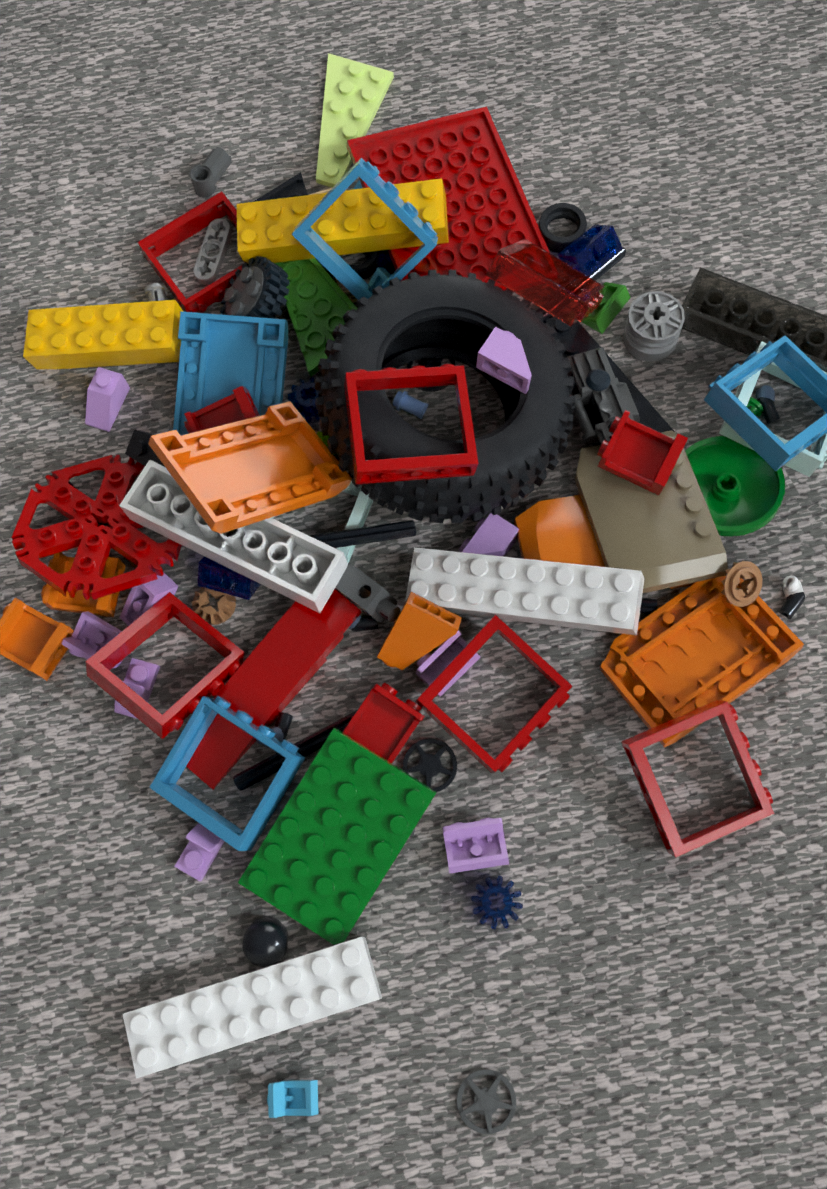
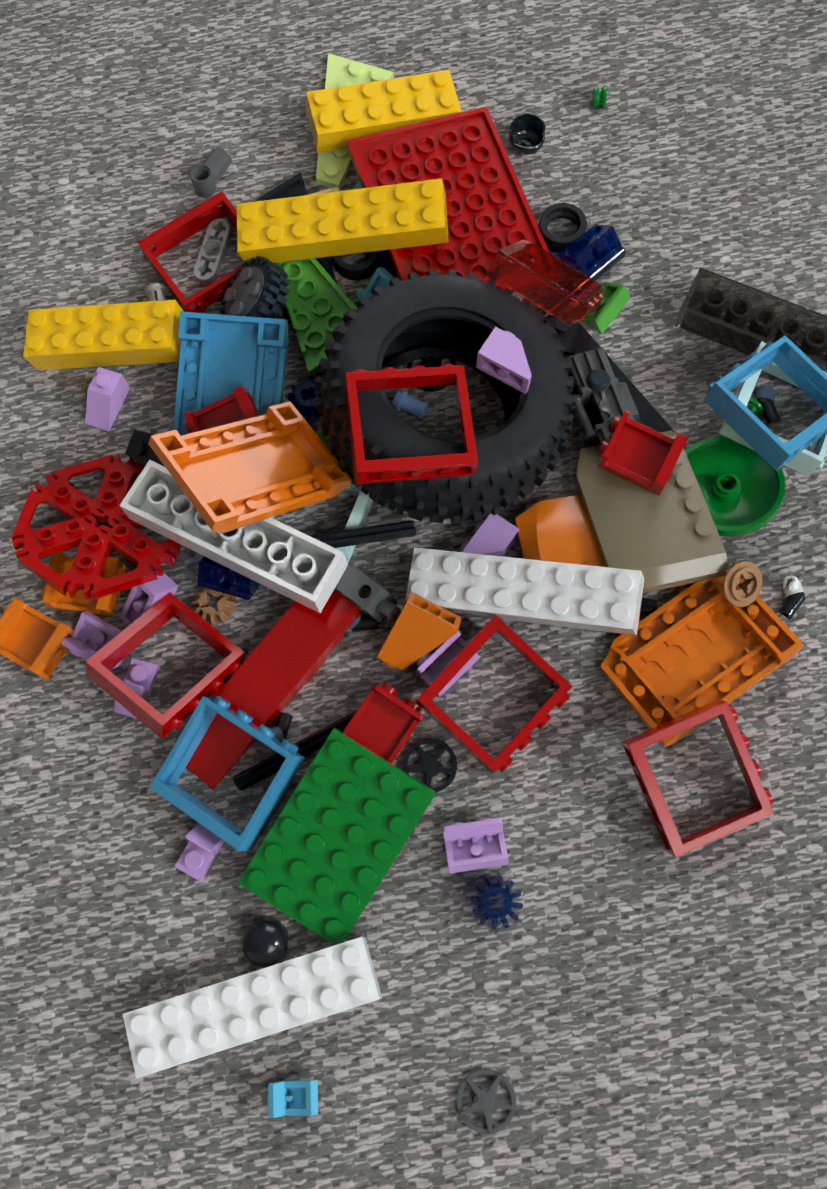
dark azure window [292,157,438,300] -> none
light grey wheel [623,291,685,362] -> none
none -> yellow brick [306,70,462,153]
none -> black hair [508,113,546,155]
none -> green bush [593,85,607,109]

